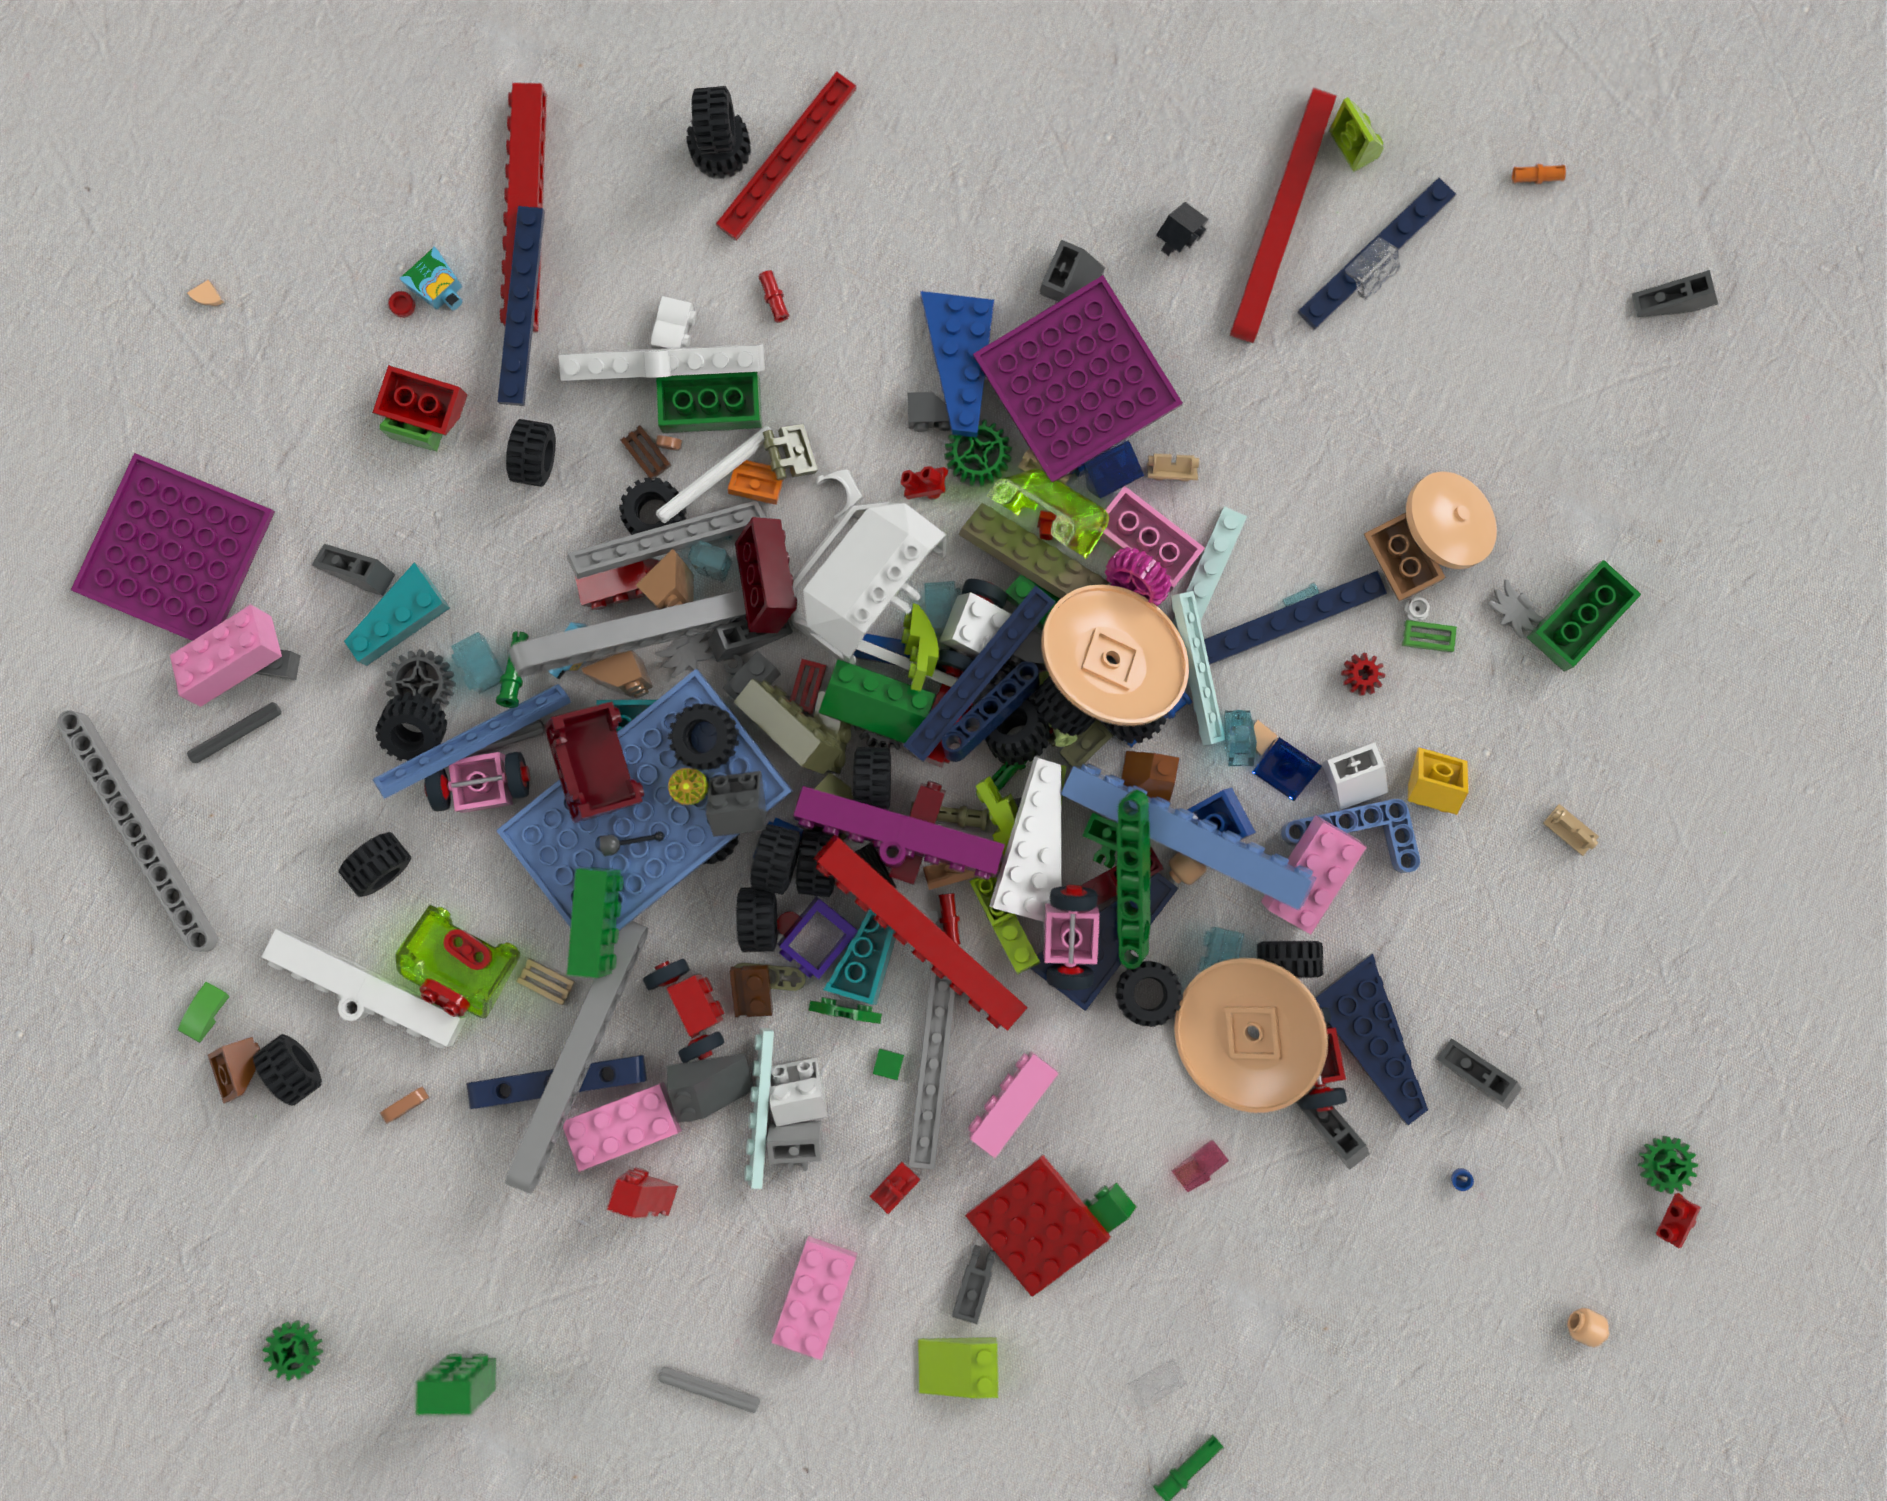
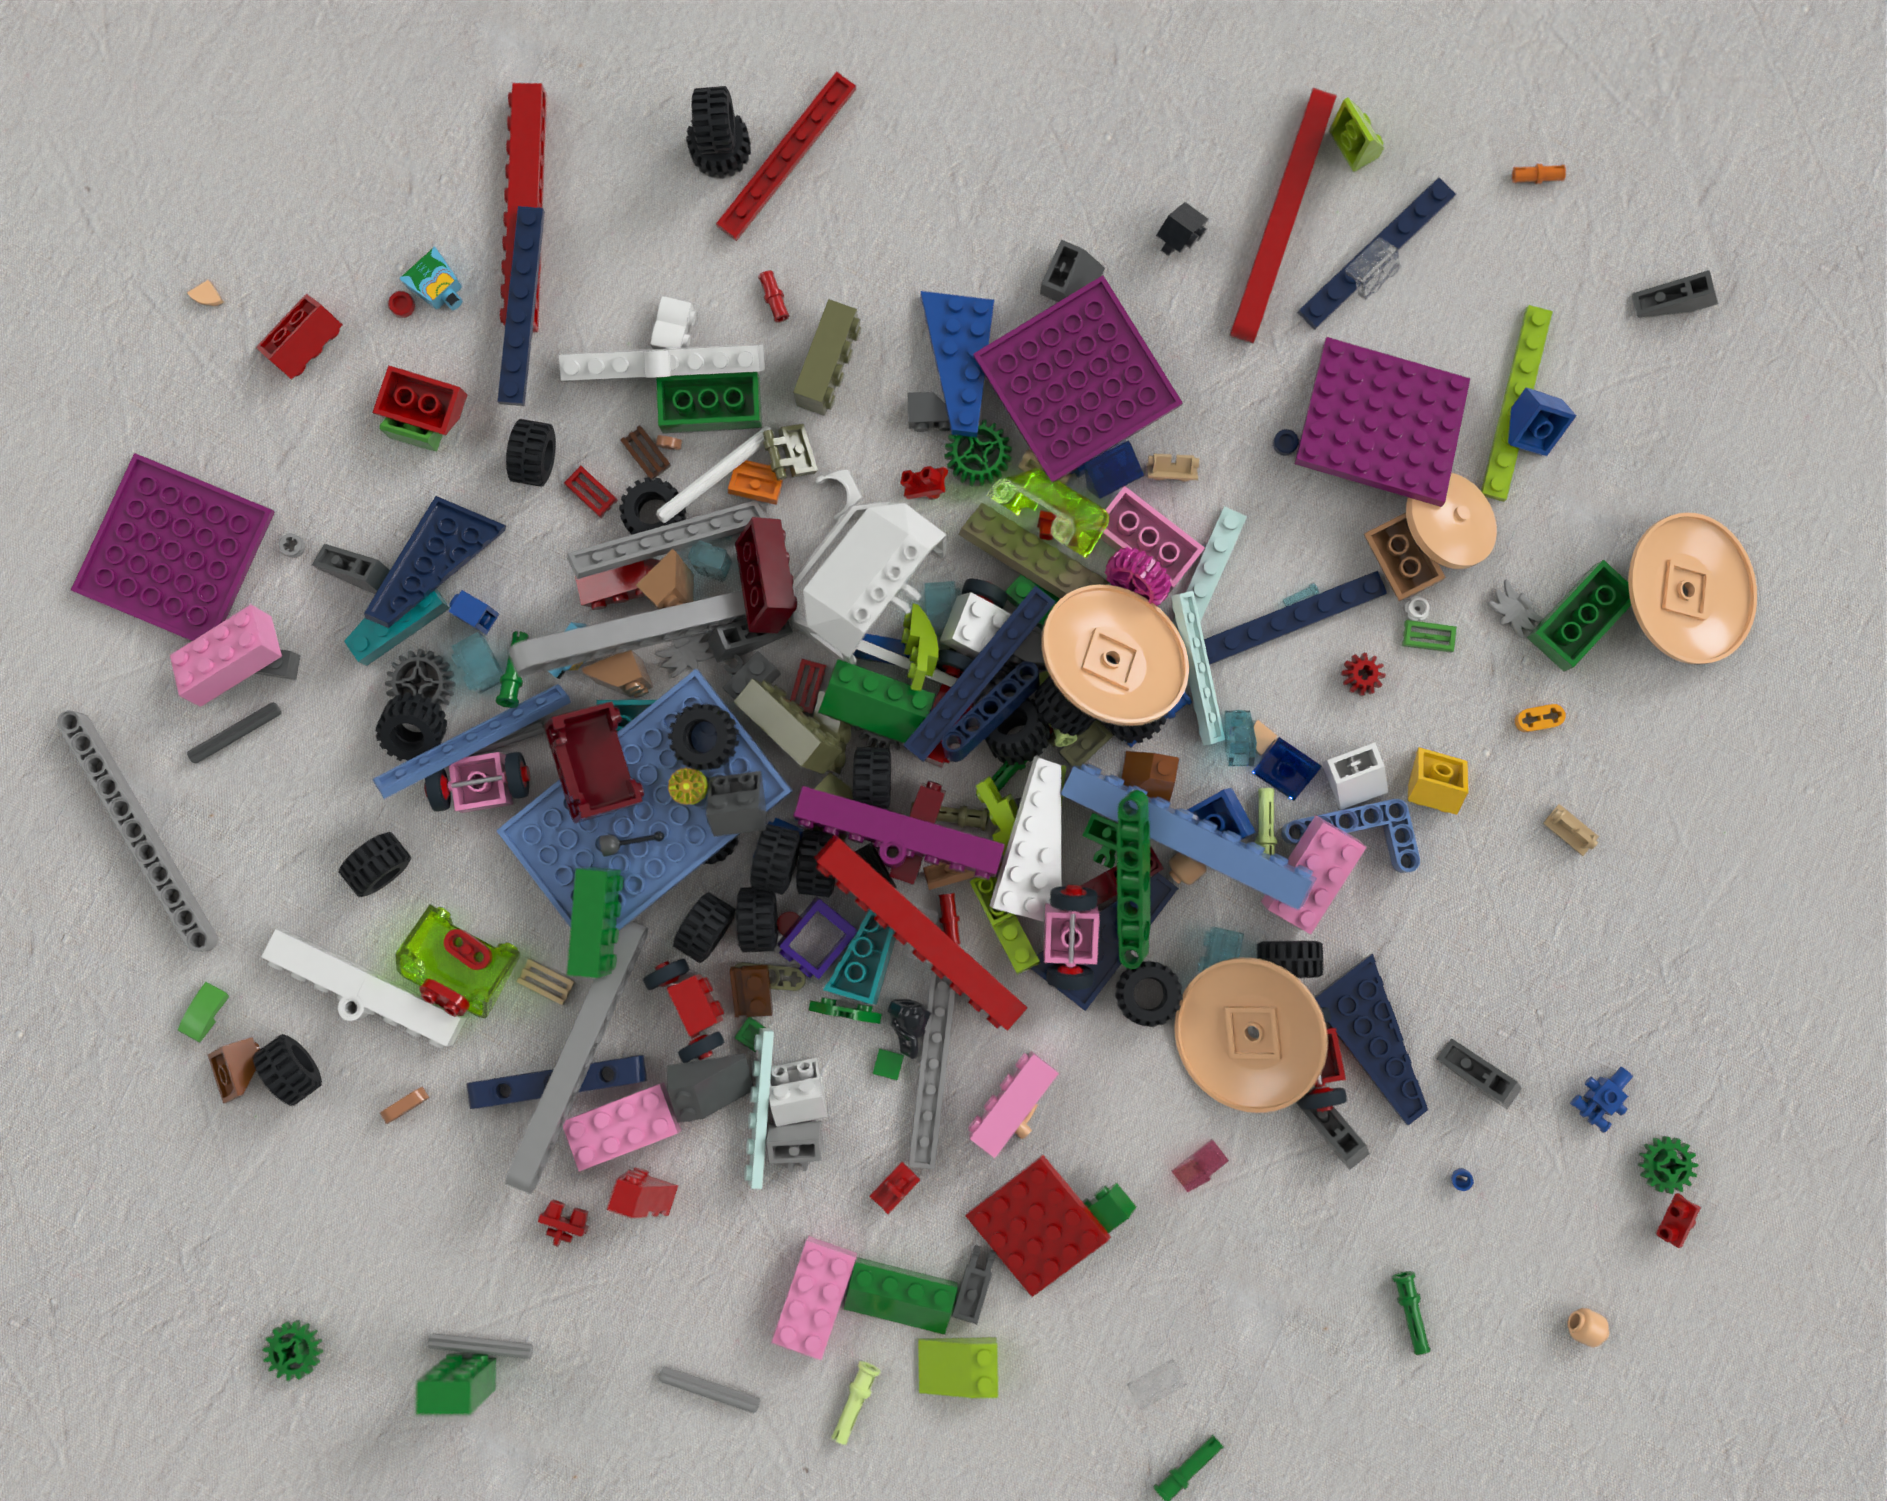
none -> red slope [255,293,343,380]
none -> light grey bush [279,533,305,558]
none -> dark blue wing [364,496,506,628]
none -> light grey axle [428,1333,533,1359]
none -> blue brick [448,590,499,635]
none -> red hips [537,1200,589,1247]
none -> red tile [564,465,618,518]
none -> black tyre [673,892,735,964]
none -> green tile [734,1017,766,1052]
none -> olive brick [793,299,862,416]
none -> yellowish green pin [831,1361,881,1445]
none -> green slope [844,1257,958,1335]
none -> black piece [888,999,931,1059]
none -> light nougat hand [1015,1104,1038,1139]
none -> yellowish green pin [1255,788,1278,856]
none -> dark blue tile [1273,429,1299,456]
none -> magenta plate [1294,337,1471,507]
none -> green pin [1392,1271,1431,1355]
none -> lime plate [1481,305,1553,502]
none -> blue slope [1508,387,1577,456]
none -> light orange beam [1515,704,1566,732]
none -> blue piece [1570,1067,1633,1133]
none -> light nougat dish [1628,513,1757,664]

